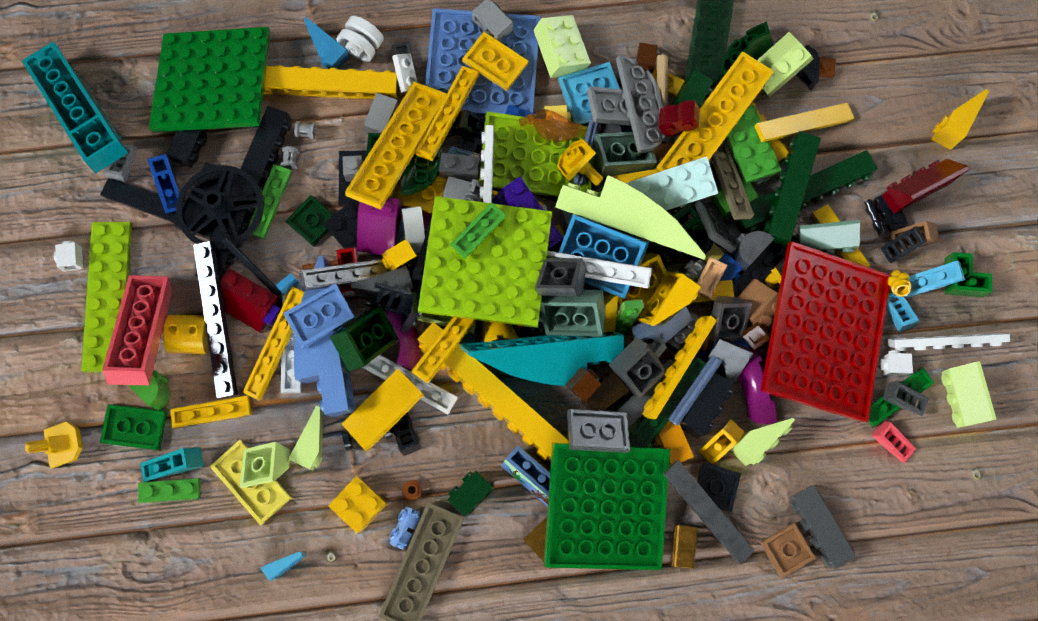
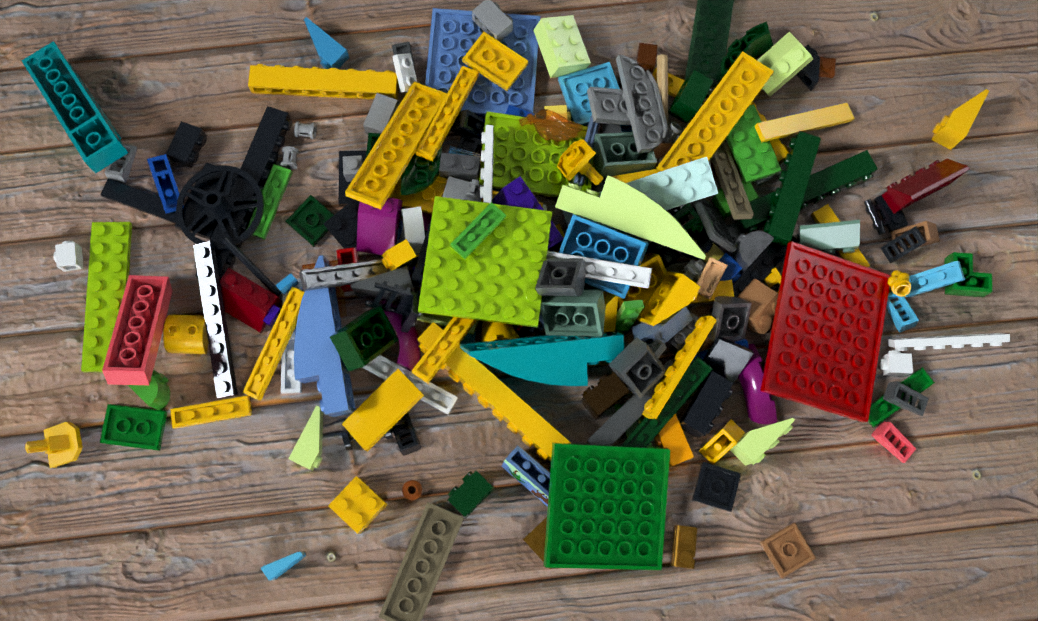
bright green plate [138,478,201,503] -> none
teal slope [140,447,204,482] -> none
green plate [149,27,270,132] -> none
light yellow tile [210,439,292,526] -> none
yellowish green slope [240,442,290,488] -> none
medium blue plate [283,283,356,348] -> none
white wheel [336,16,384,62] -> none
light blue hinge [389,506,421,550] -> none
reddish brown brick [566,367,601,402] -> none
tile [567,409,630,453] -> none
dark red brick [658,100,700,136] -> none
flat silver tile [662,460,754,564] -> none
sand blue axle [669,355,722,426] -> none
reddish brown plate [742,322,770,350] -> none
dark grey brick [788,485,856,569] -> none
yellowish green slope [941,361,996,428] -> none

